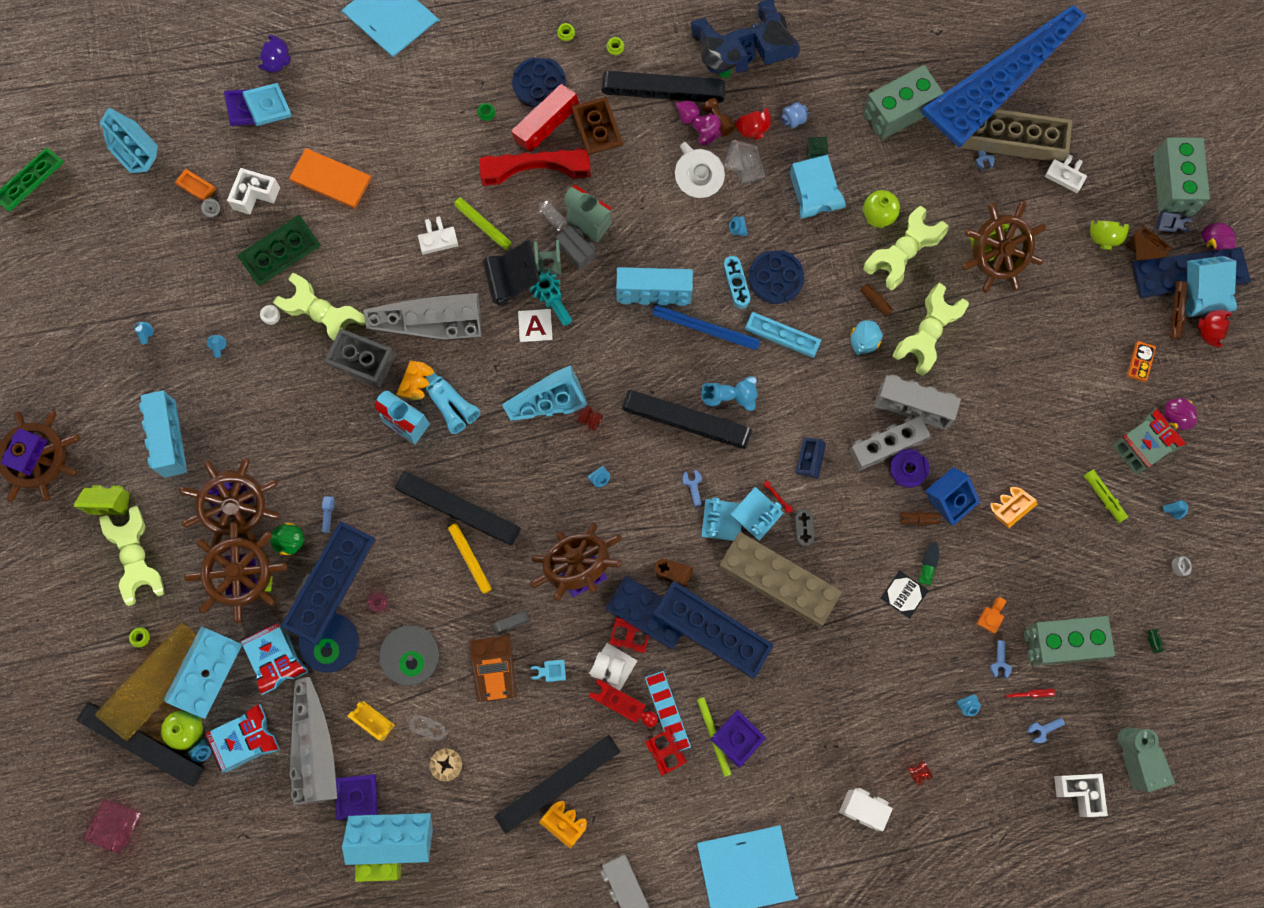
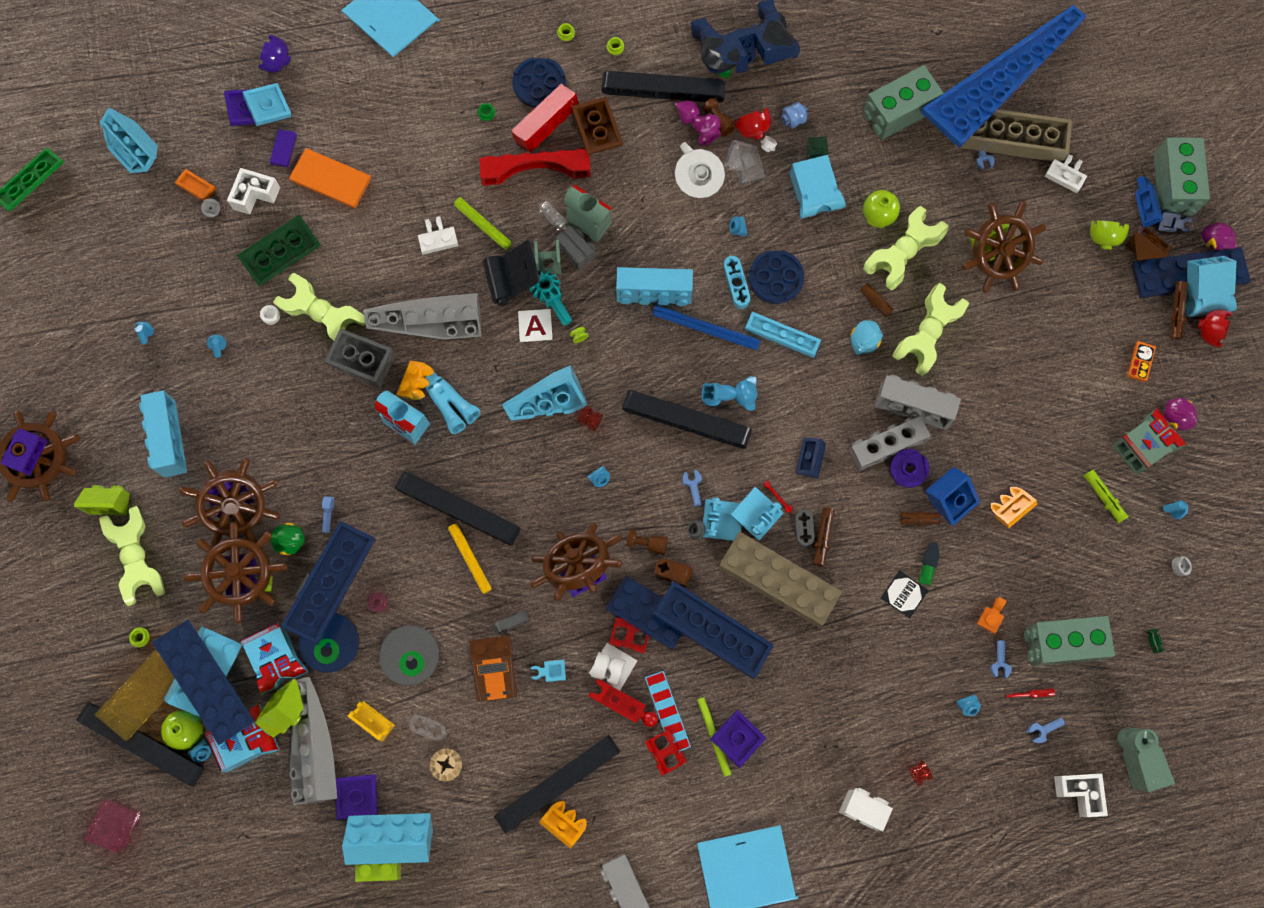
none -> dark blue plate [152,619,255,745]
none -> lime slope [255,679,304,738]
none -> dark purple tile [270,129,297,168]
none -> lime bush [570,327,589,344]
none -> reddish brown piece [626,530,668,556]
none -> dark grey plate [687,520,705,540]
none -> white plate [760,136,777,152]
none -> reddish brown pin [813,508,835,567]
none -> blue hinge [1135,176,1163,227]

